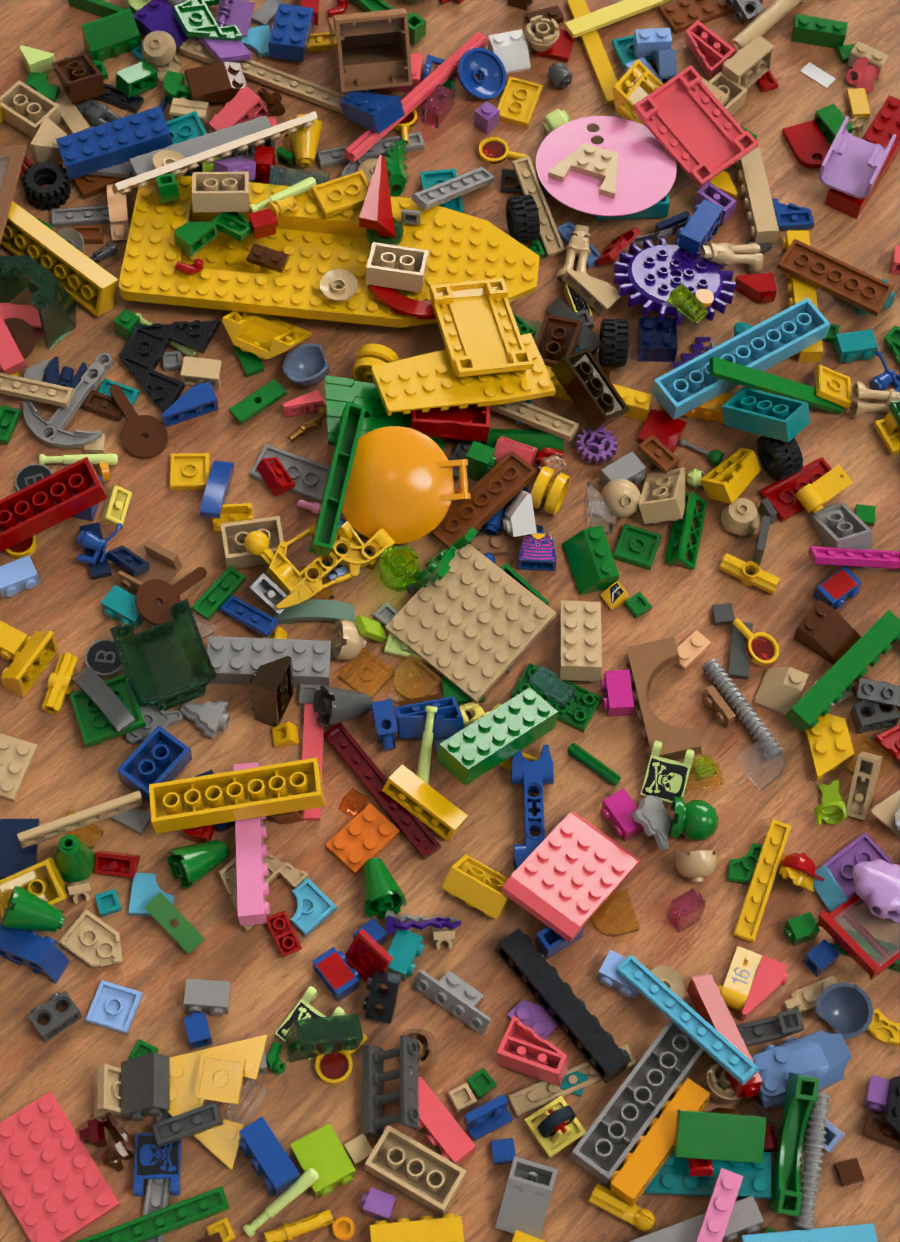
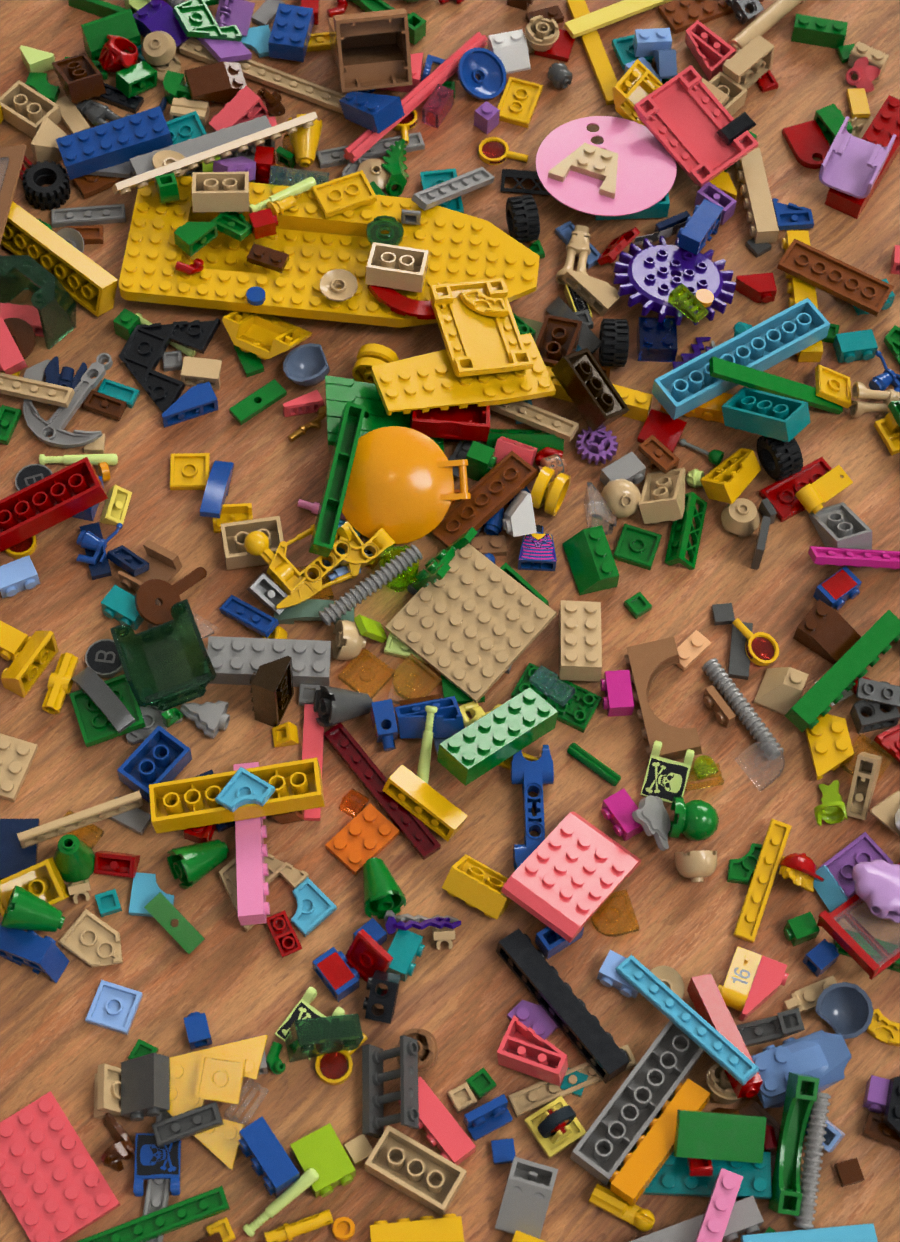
dark grey brick [28,991,82,1043] -> none
dark red tile [79,1119,107,1148] -> none
dark grey pin [89,242,118,263] -> none
light nougat arch [107,184,130,241] -> none
reddish brown piece [109,384,168,459] -> none
light grey brick [183,979,231,1016] -> none
green plate [192,566,246,622] -> none
light grey tile [249,444,329,503] -> none
red slope [257,457,296,496] -> none
red wedge [359,155,395,238] -> none
medium lavender brick [360,1187,397,1223] -> none
light grey tile [372,602,398,629] -> none
light grey bracket [412,970,491,1035] -> none
tan tile [512,156,565,258] -> none
yellowish green head [543,109,570,134] -> none
slope [600,581,629,611] -> none
clear pink brick [667,888,706,933] -> none
tan piece [700,242,763,274] -> none
yellow piece [719,553,781,595] -> none
white sticker [800,62,835,88] -> none
green tile [855,504,876,526] -> none
none -> red piece [98,35,138,73]
none -> green tile [161,708,183,728]
none -> medium azure tile [215,767,276,812]
none -> blue tile [246,286,266,306]
none -> light grey piece [319,544,423,626]
none -> yellow tile [460,289,509,317]
none -> black tile [717,112,756,145]

